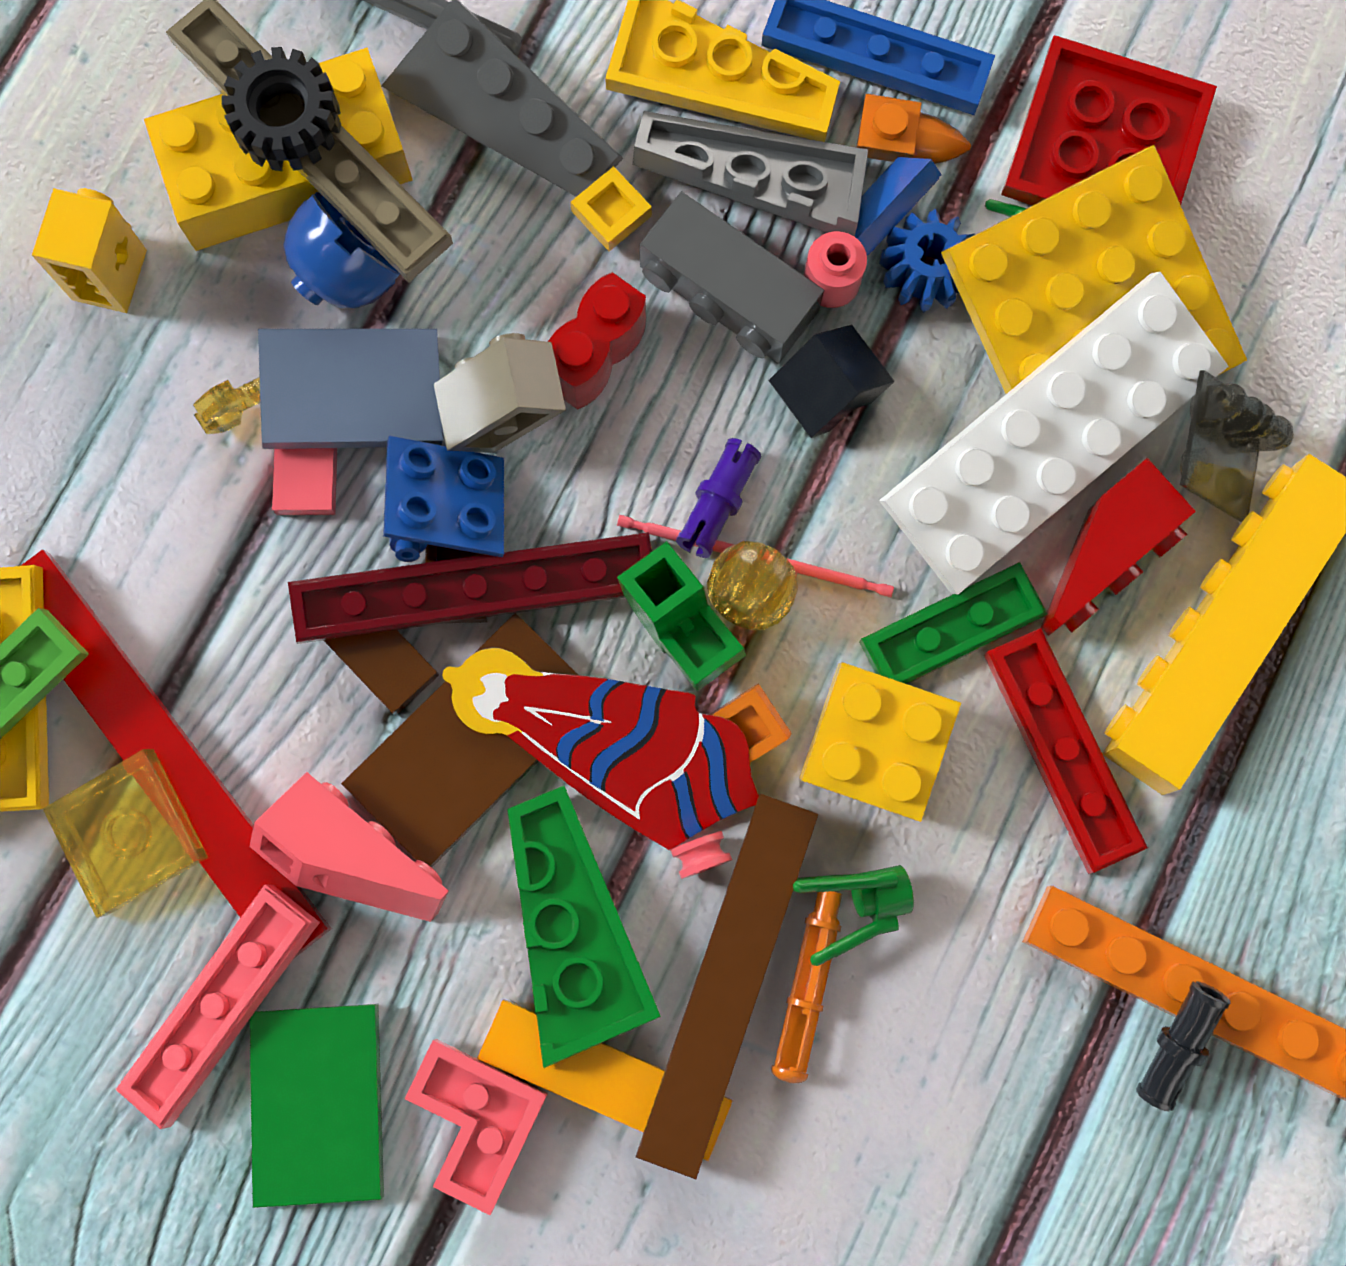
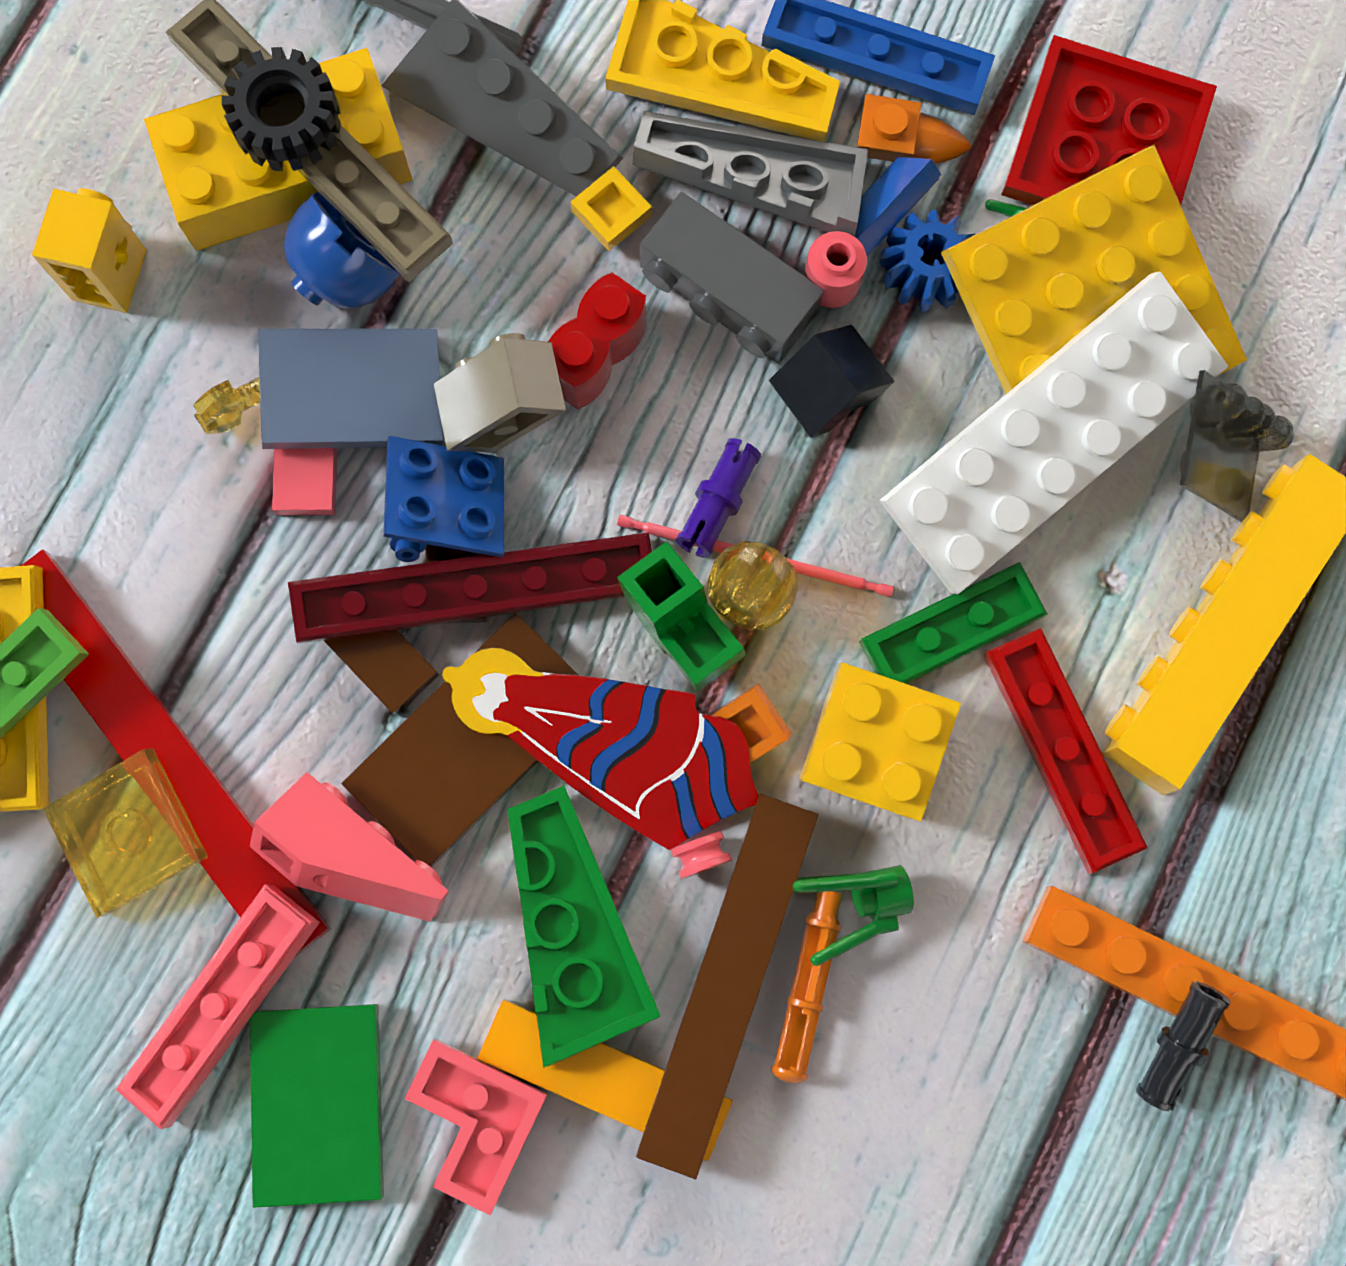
red slope [1041,458,1196,636] -> none

